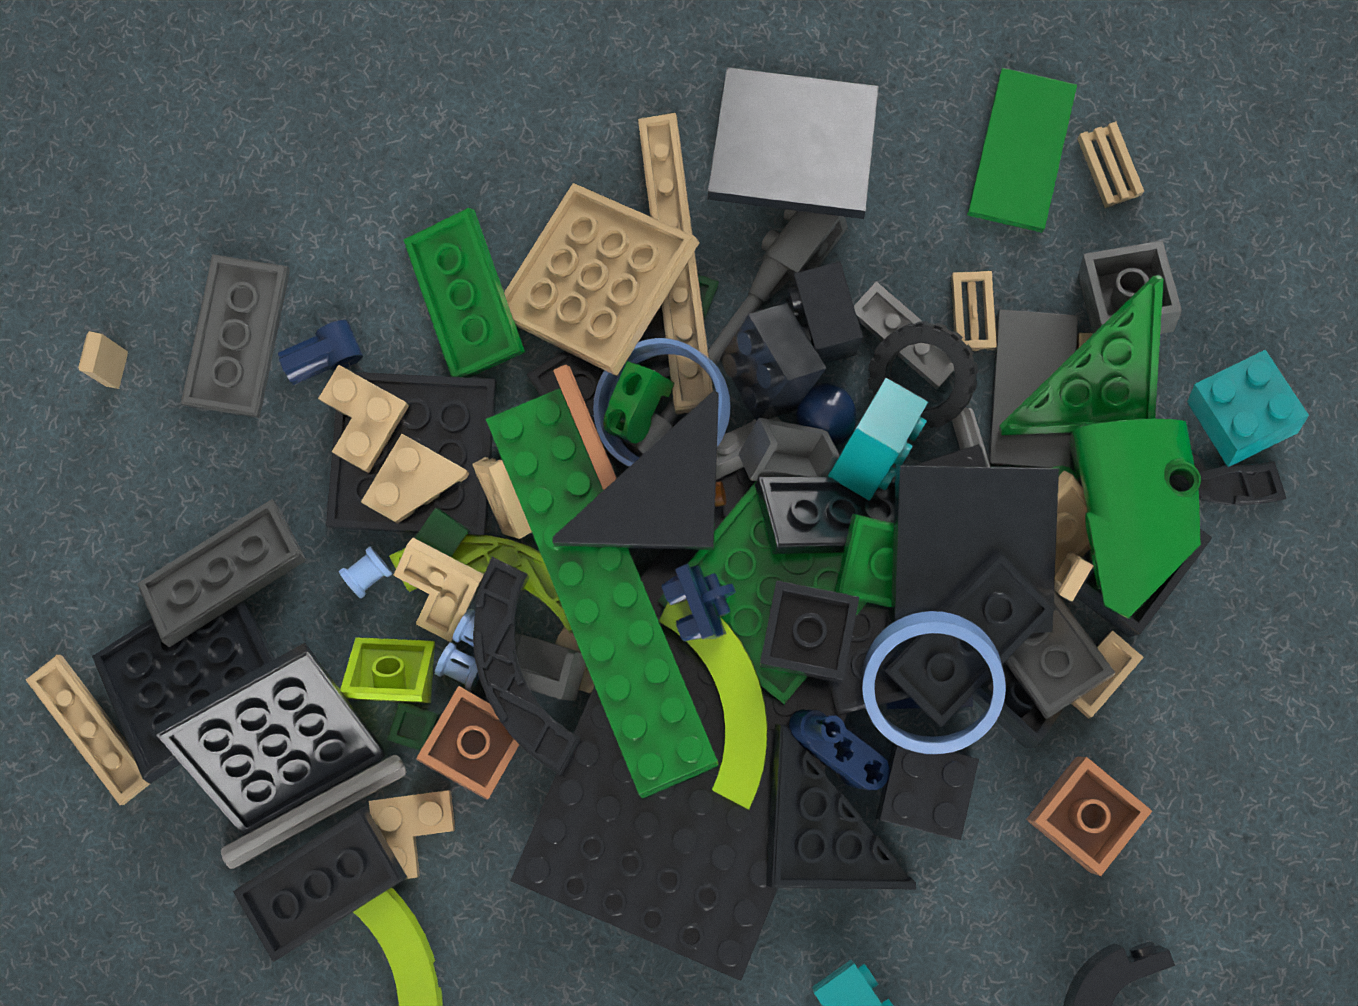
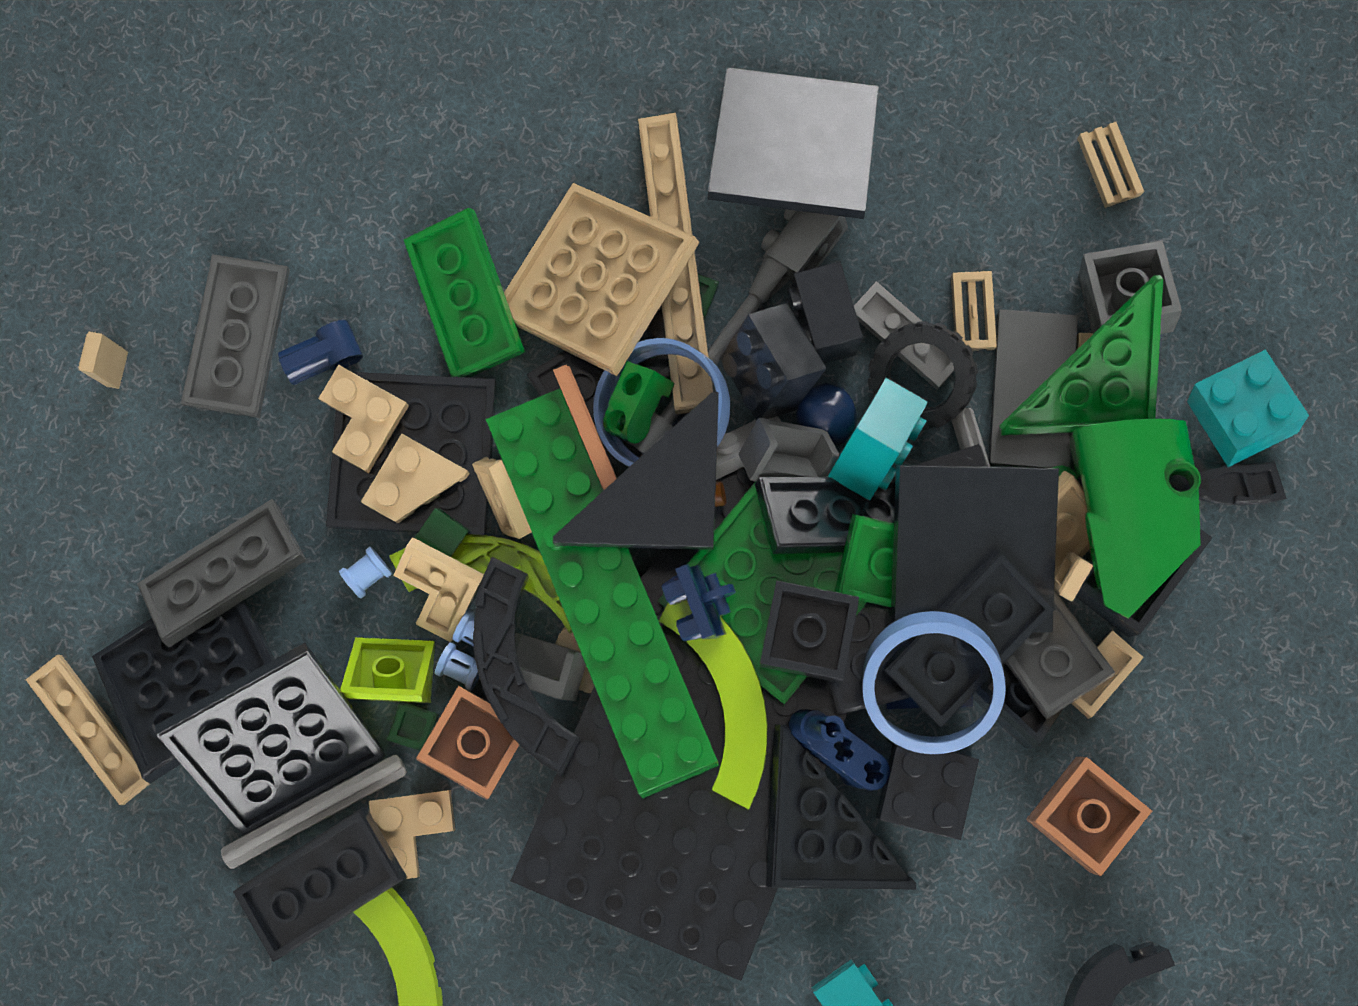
green tile [967,68,1077,233] -> none

